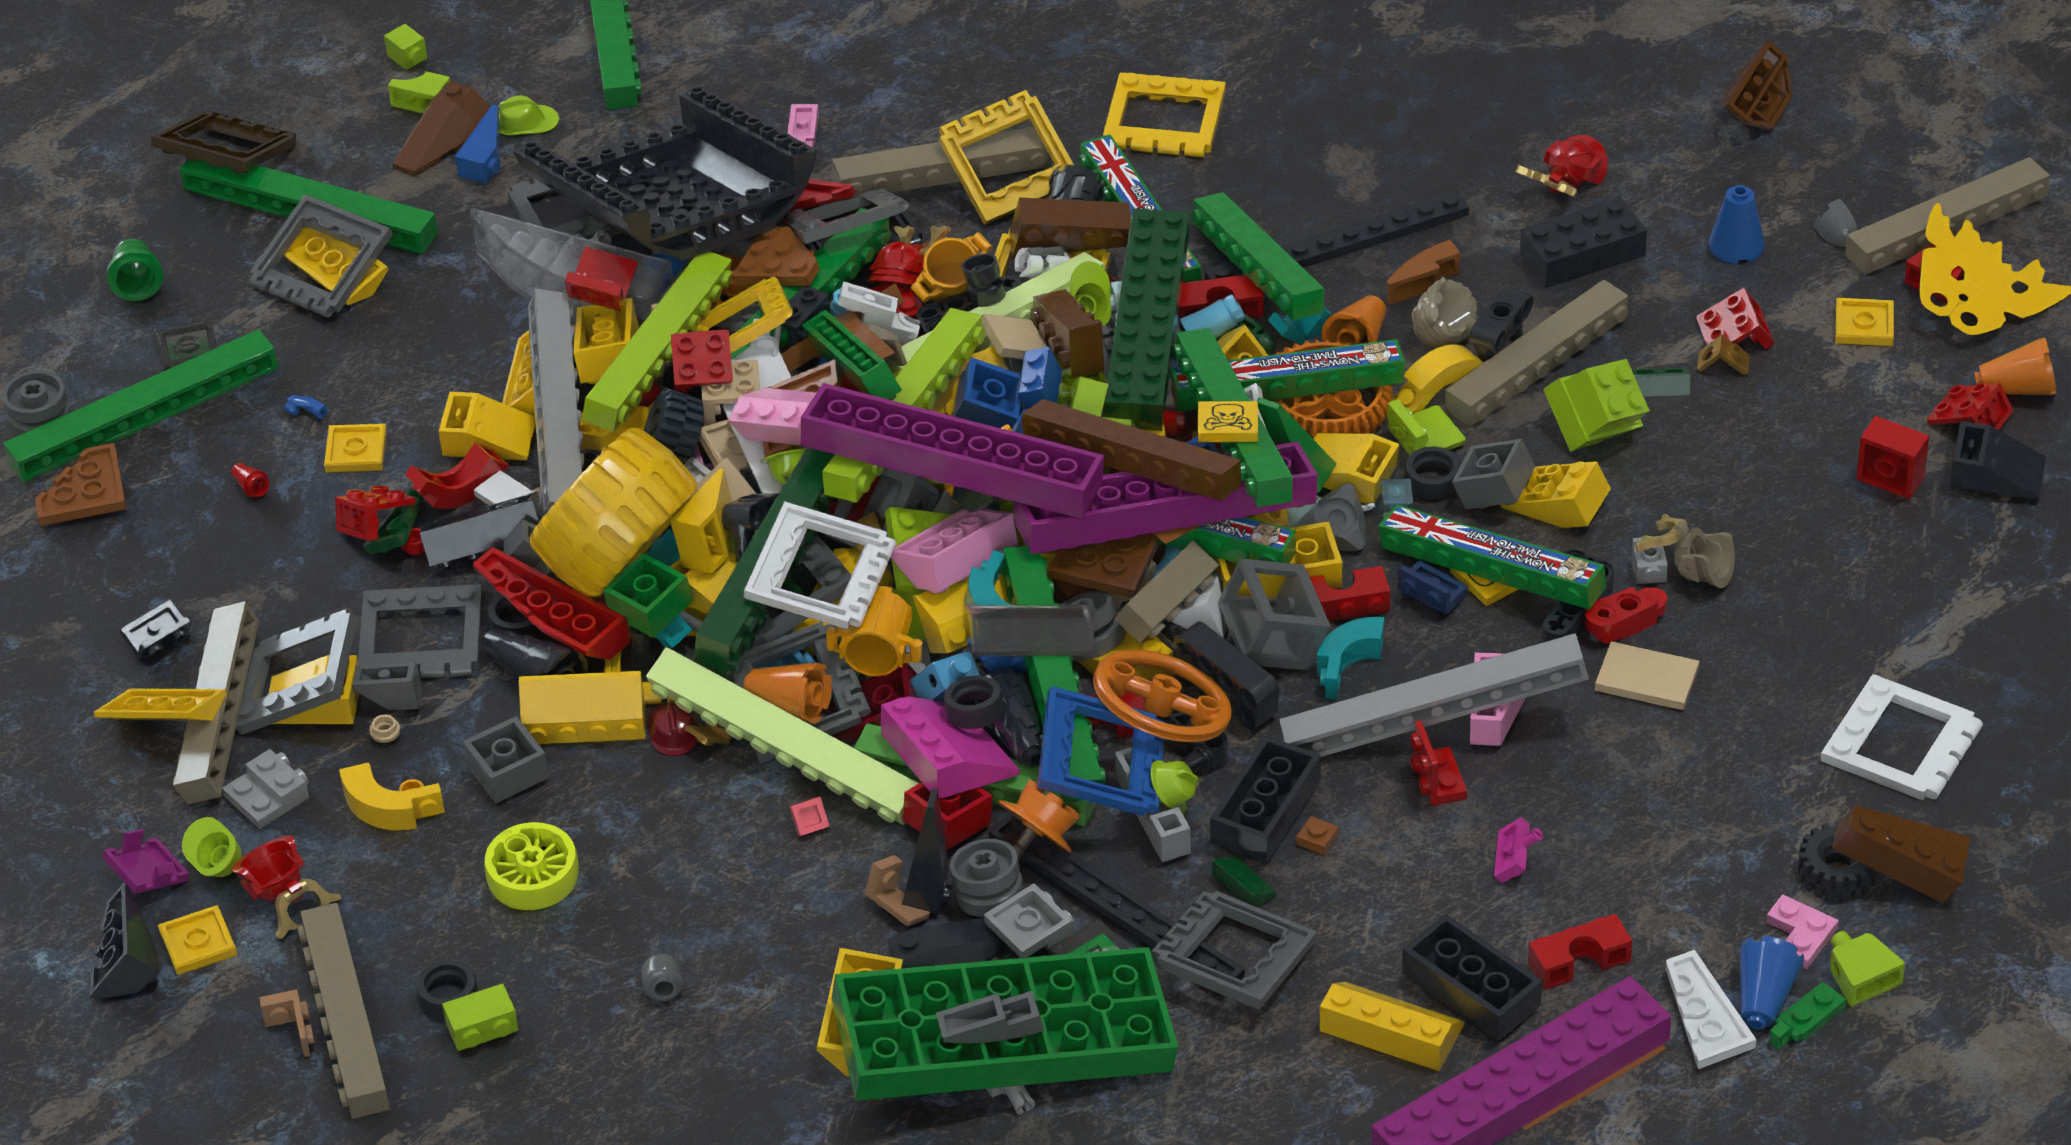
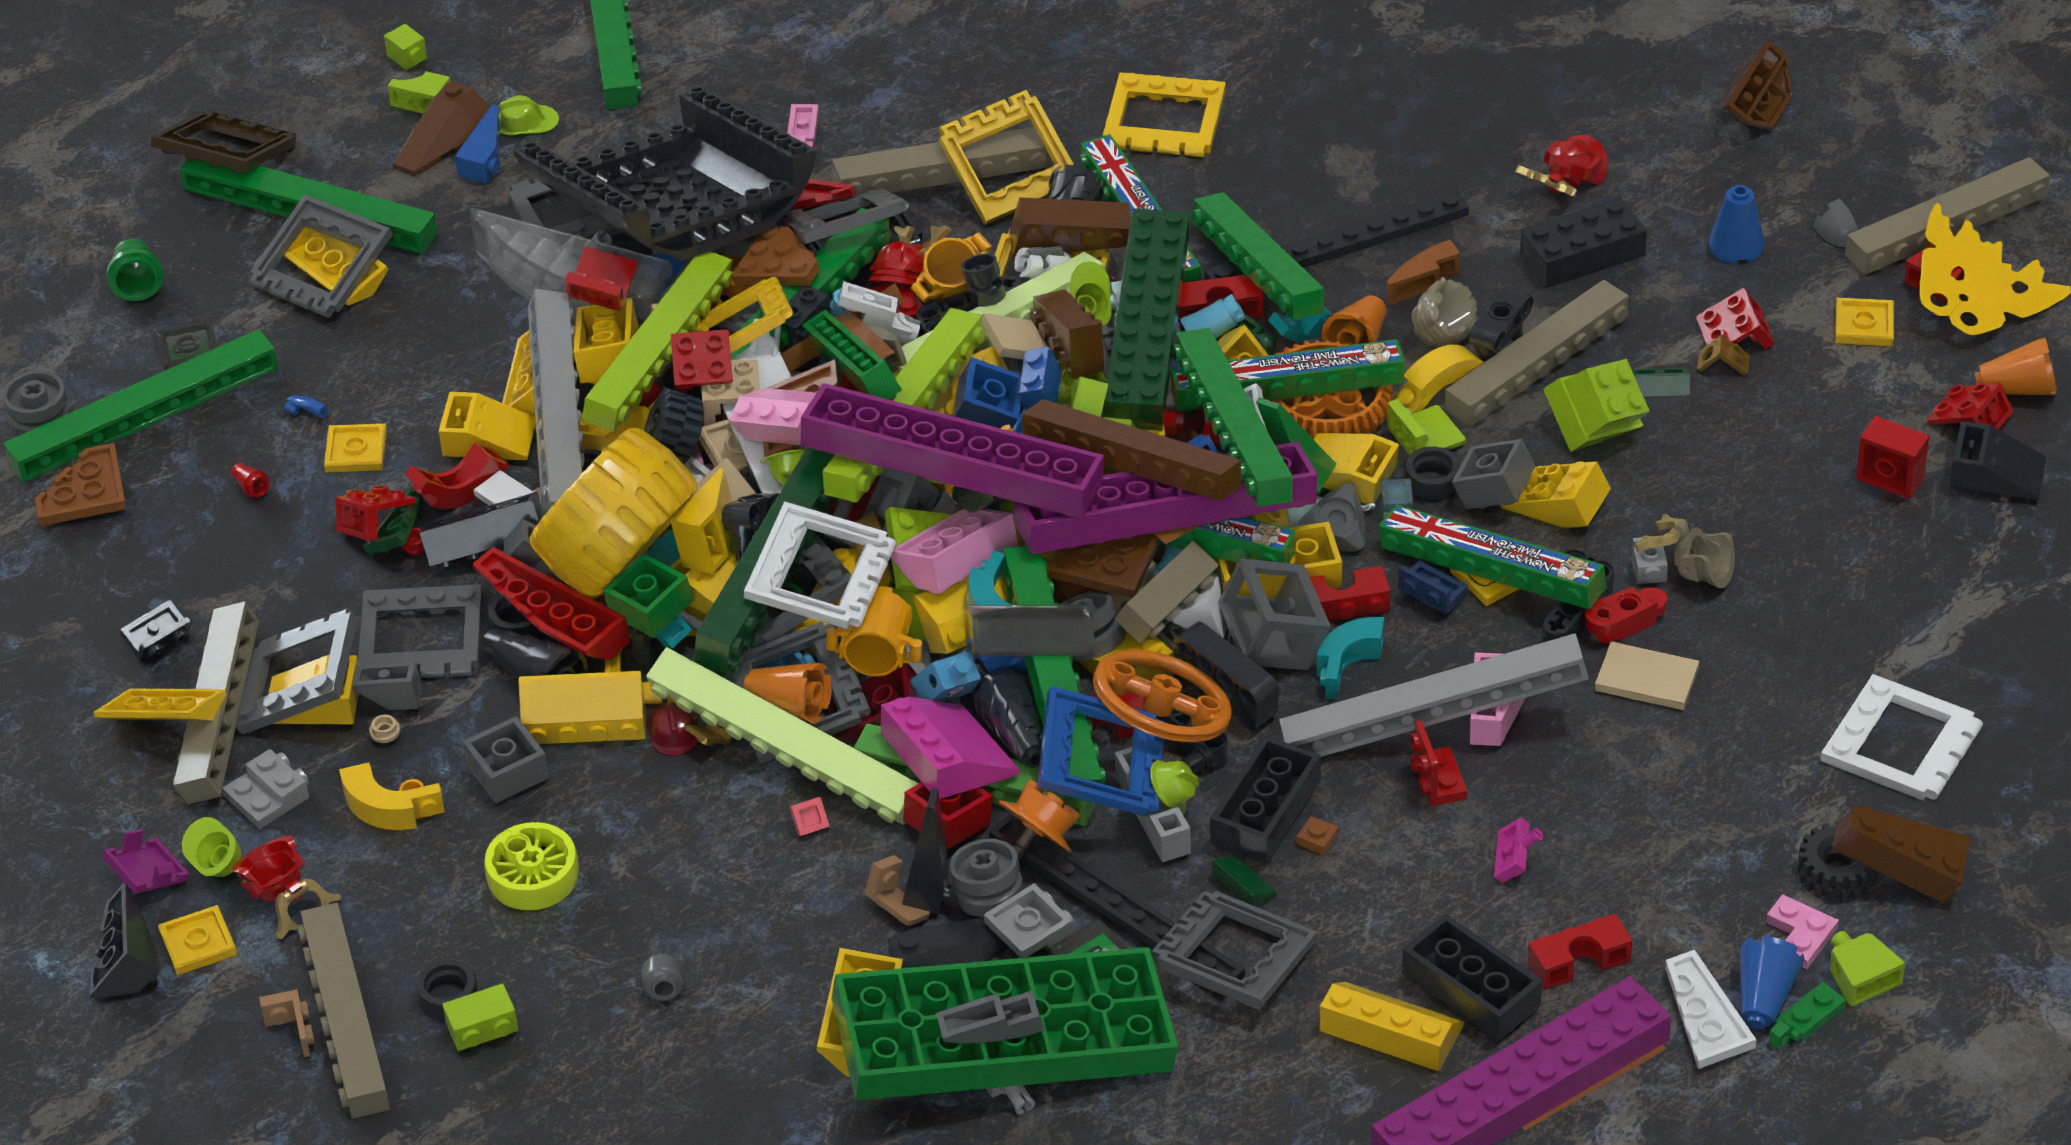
black tyre [943,675,1004,729] -> none
yellow tile [1198,401,1258,442] -> none

